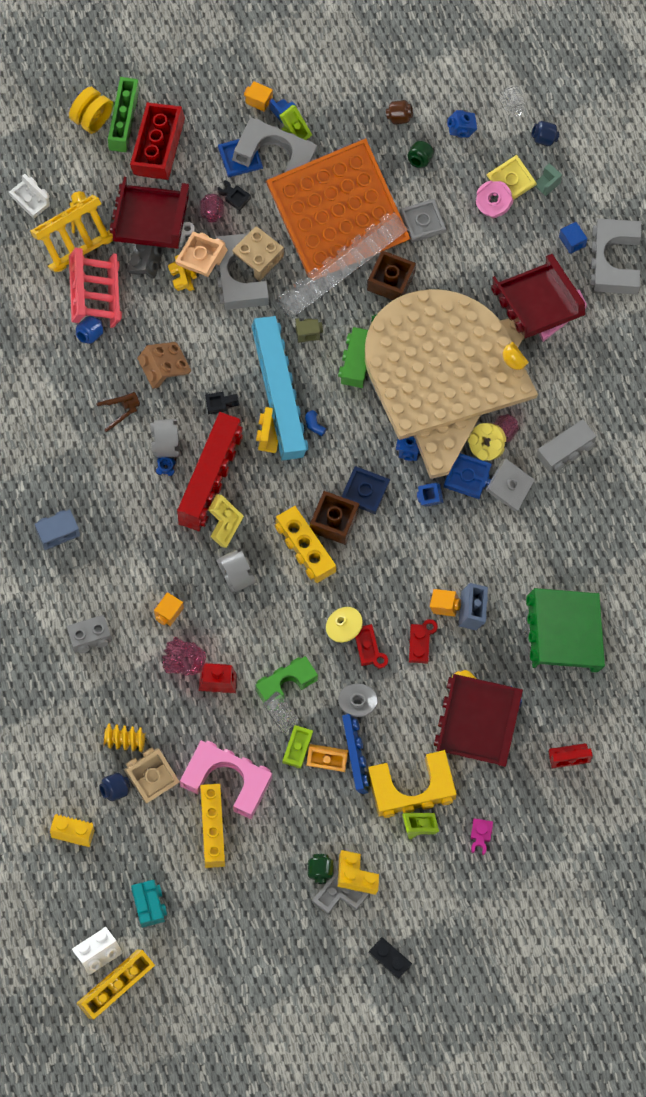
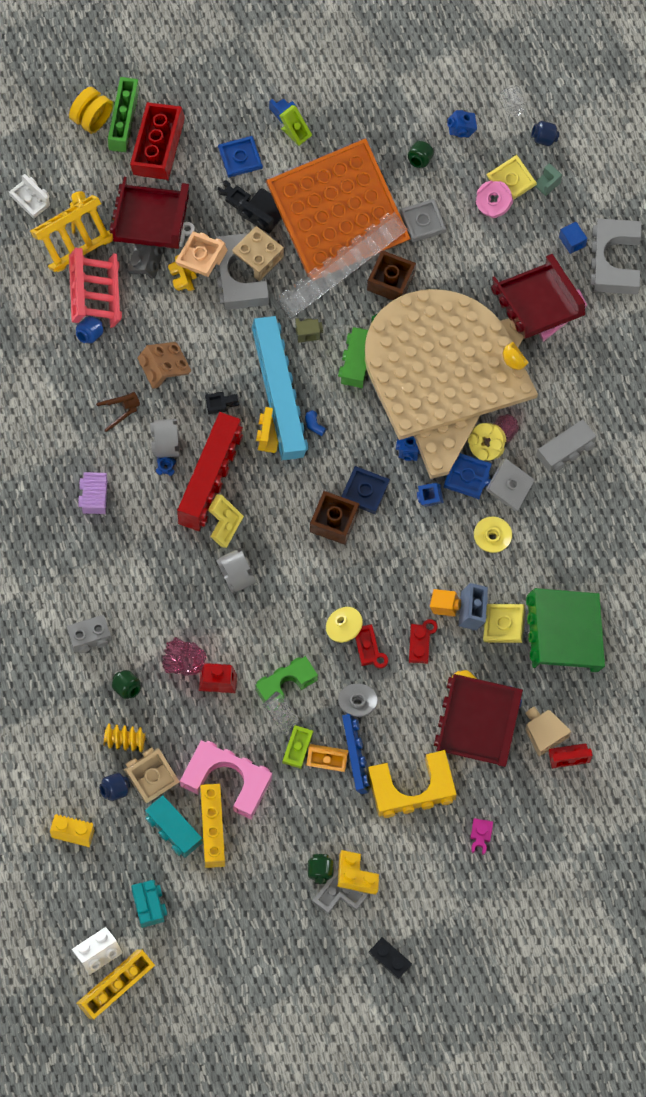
sand blue brick [35,510,80,550] -> none
light orange brick [154,592,184,626] -> none
clear pink head [200,194,224,222] -> none
light grey arch [232,117,317,173] -> none
light orange brick [244,81,273,112] -> none
yellow brick [275,506,336,583] -> none
reddish brown head [386,100,413,125] -> none
lime slope [402,813,439,839] -> none
none -> lavender brick [79,472,108,514]
none -> dark green head [112,670,141,699]
none -> teal brick [145,795,203,858]
none -> black bracket [239,188,282,234]
none -> light yellow dish [474,517,512,553]
none -> light yellow plate [483,604,526,643]
none -> tan torso [525,707,571,757]

